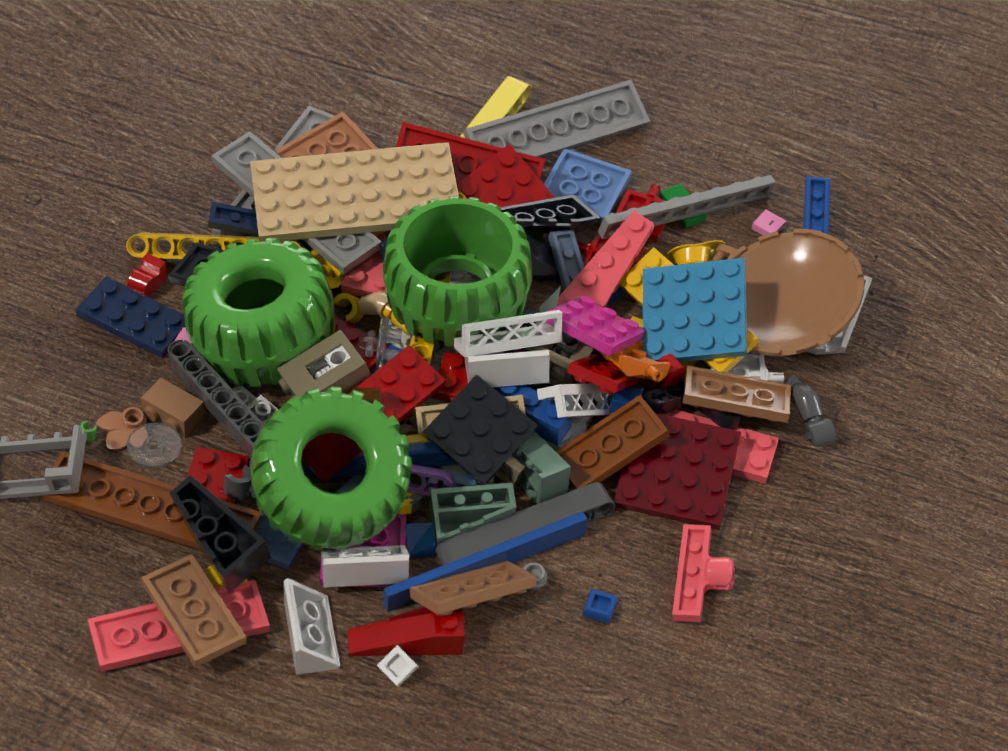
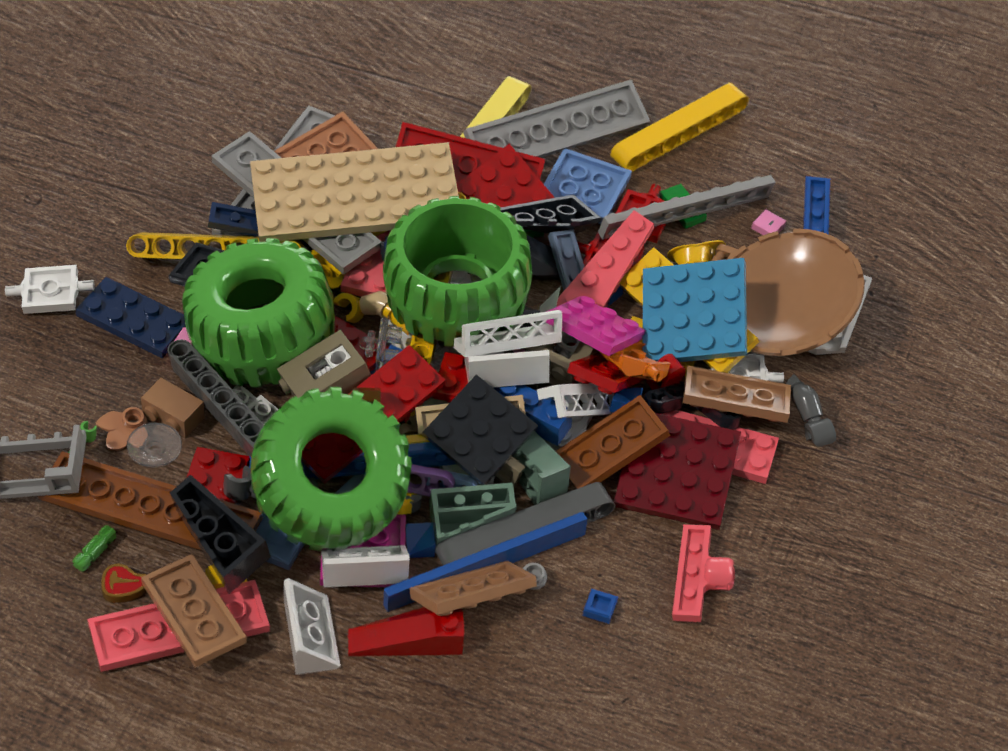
red leg [127,253,167,297] -> none
white plate [377,645,419,687] -> none
none -> white plate [5,265,95,314]
none -> bright green axle [73,525,117,572]
none -> piece [101,564,147,603]
none -> yellow beam [610,83,749,171]

